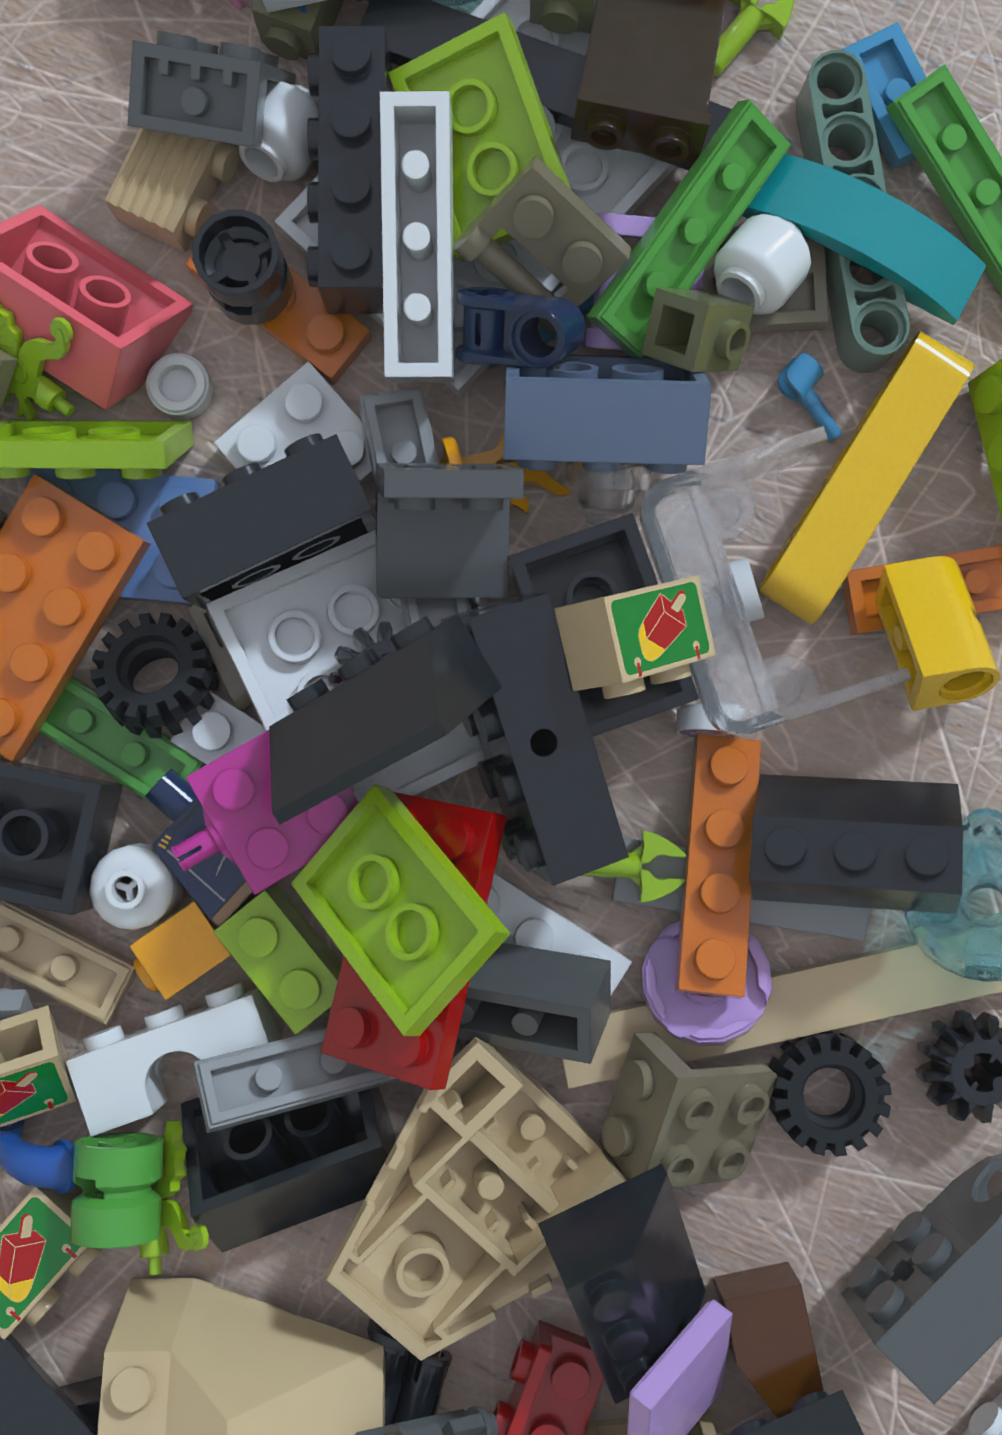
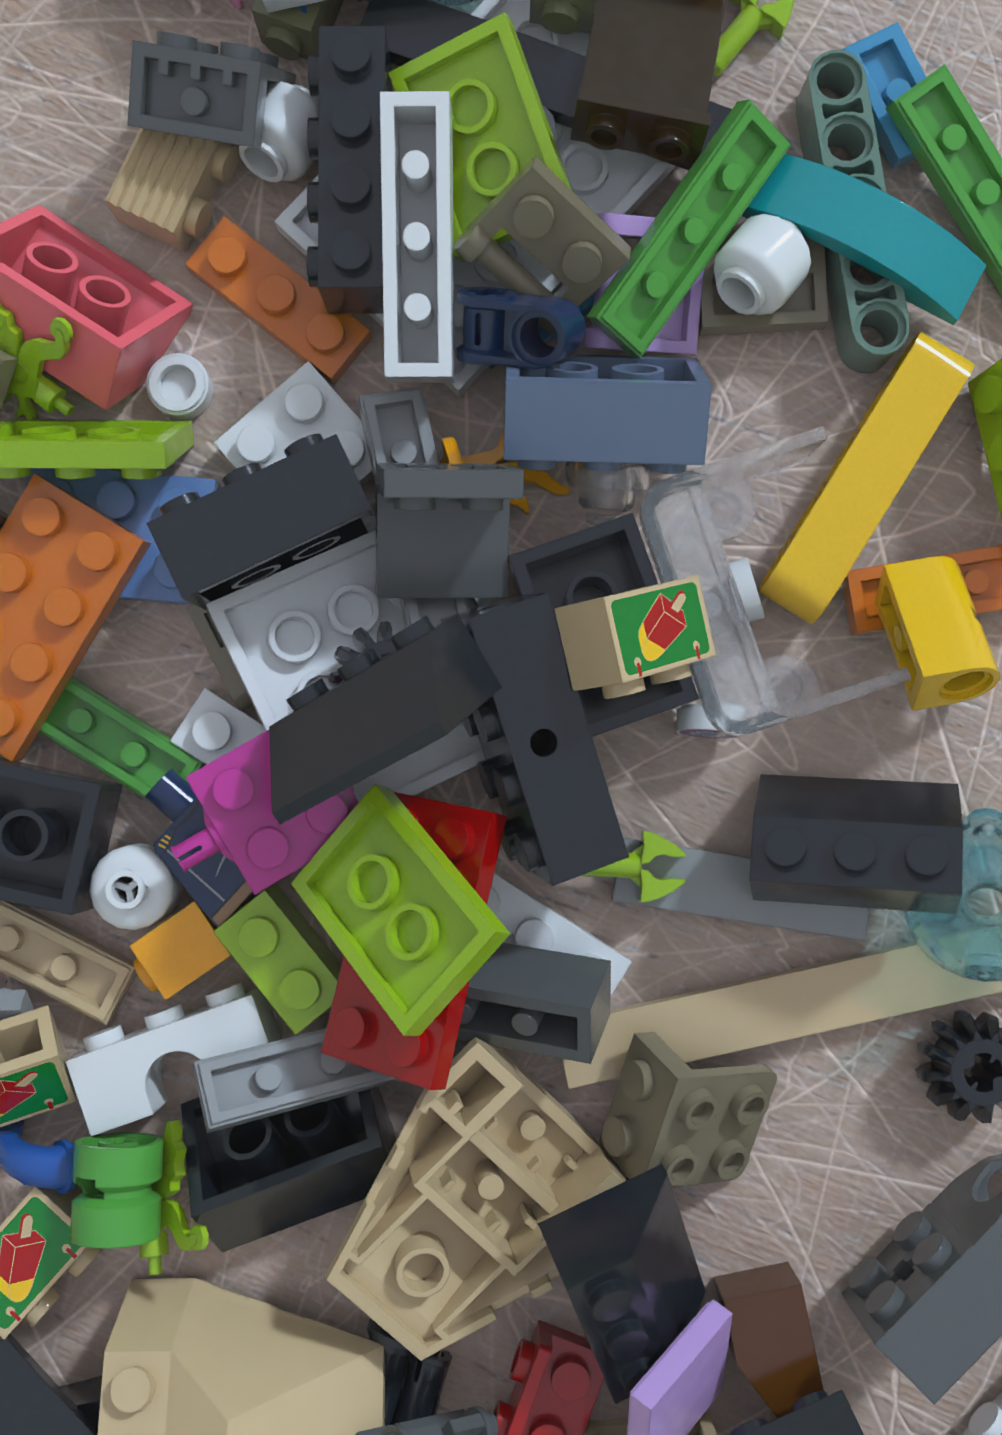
black tyre [90,612,219,738] -> none
black wheel [192,210,293,325] -> none
olive brick [642,288,755,372] -> none
lavender tile [642,921,772,1046] -> none
orange plate [675,734,761,999] -> none
black tyre [768,1030,892,1157] -> none
dark azure hand [778,353,842,442] -> none

